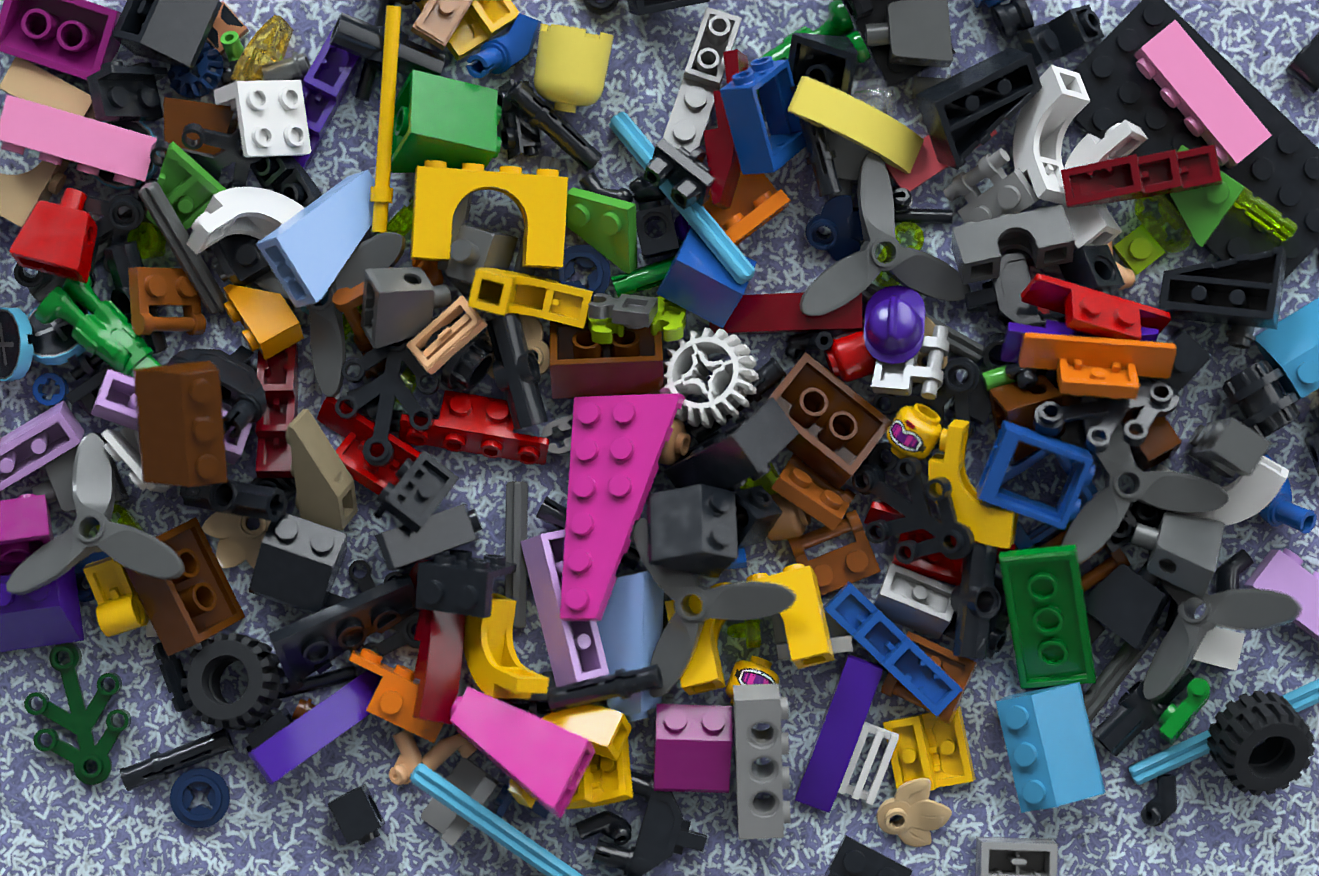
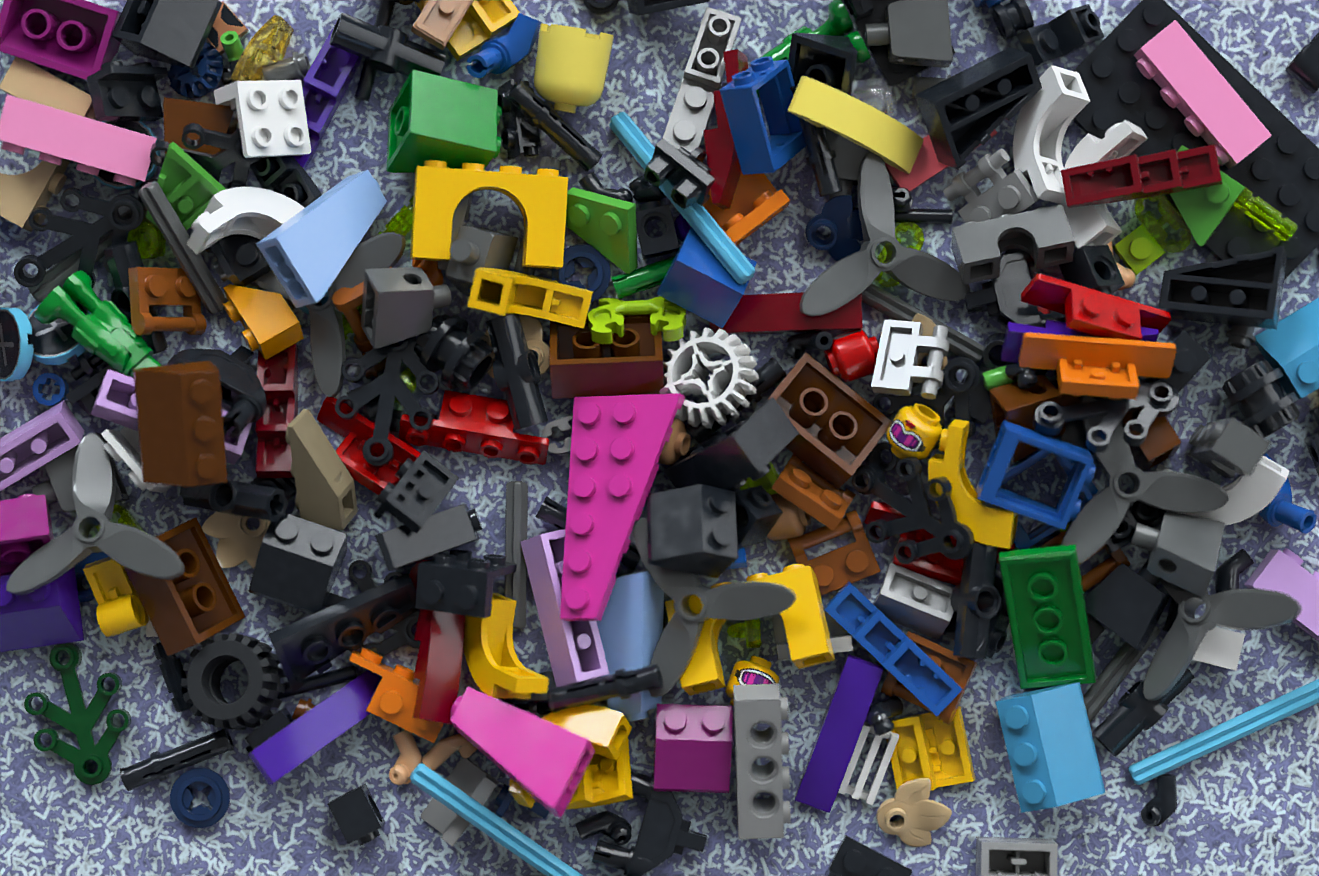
red torso [9,188,98,284] -> none
yellow bar [370,6,401,233] -> none
light nougat tile [406,295,488,375] -> none
flat silver plate [588,293,658,329] -> none
dark purple piece [864,285,926,365] -> none
green plate [1158,678,1210,745] -> none
black tyre [1207,690,1315,796] -> none
none -> black arm [867,697,904,736]

